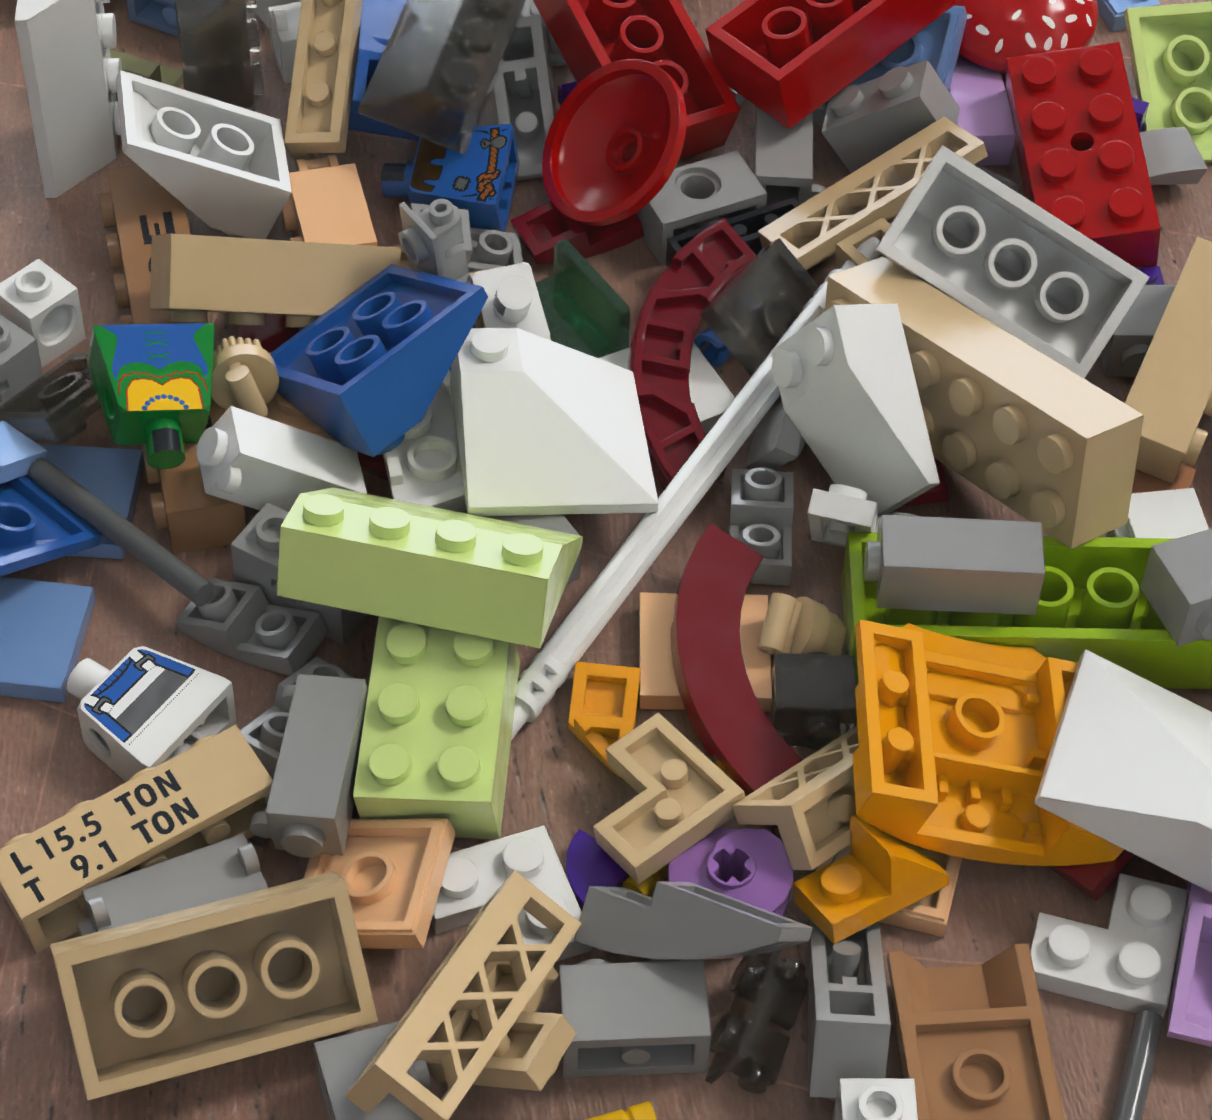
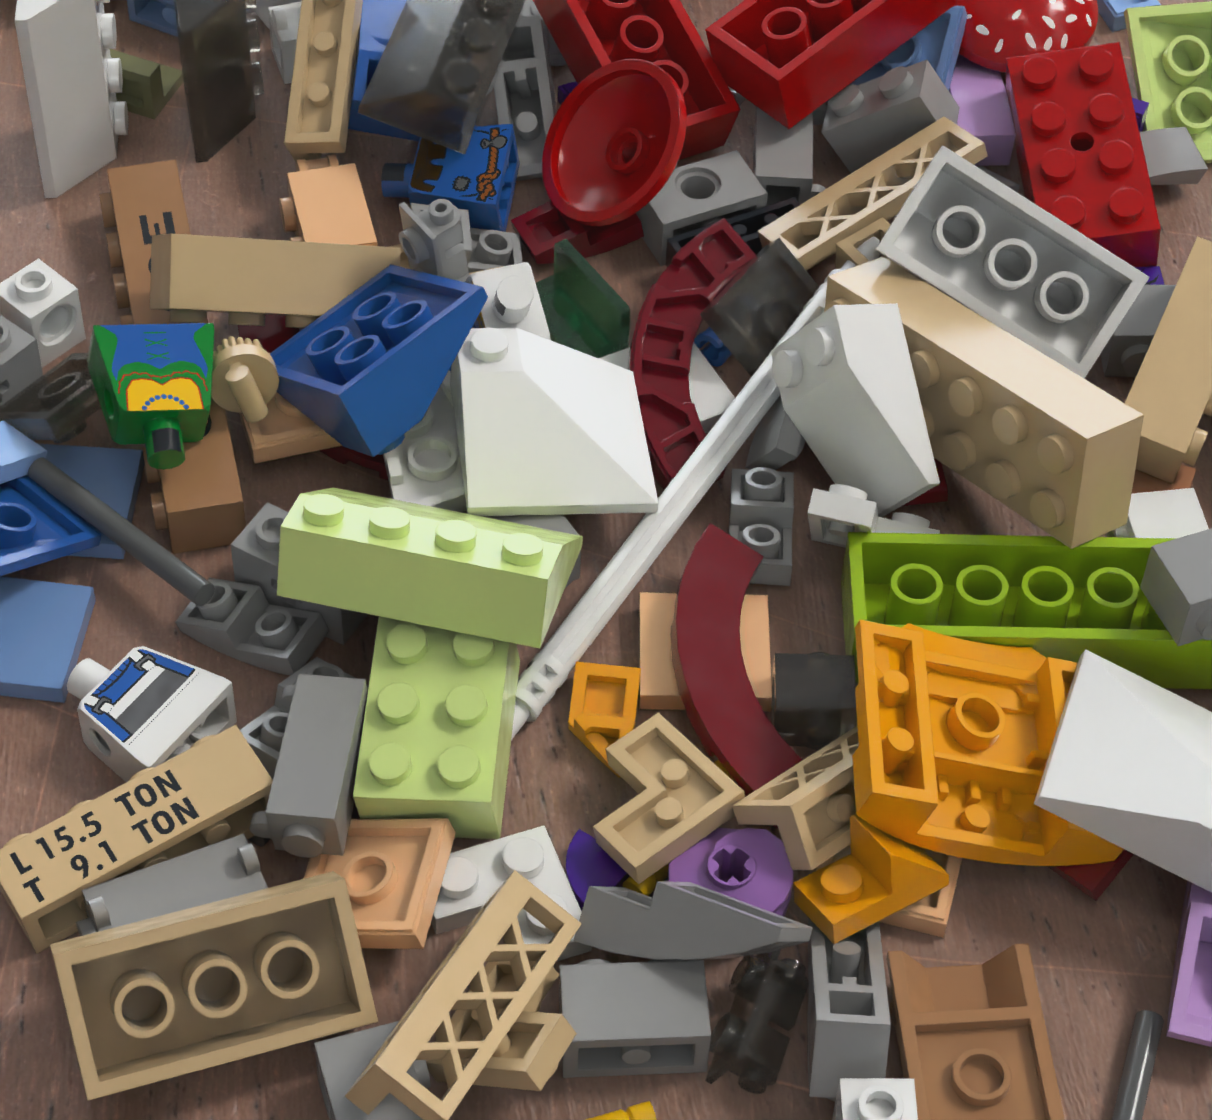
white slope [116,70,292,239] -> none
white brick [196,406,367,512] -> none
tan piece [757,593,847,676] -> none
light grey brick [864,515,1045,615] -> none
white plate [1030,873,1188,1018] -> none

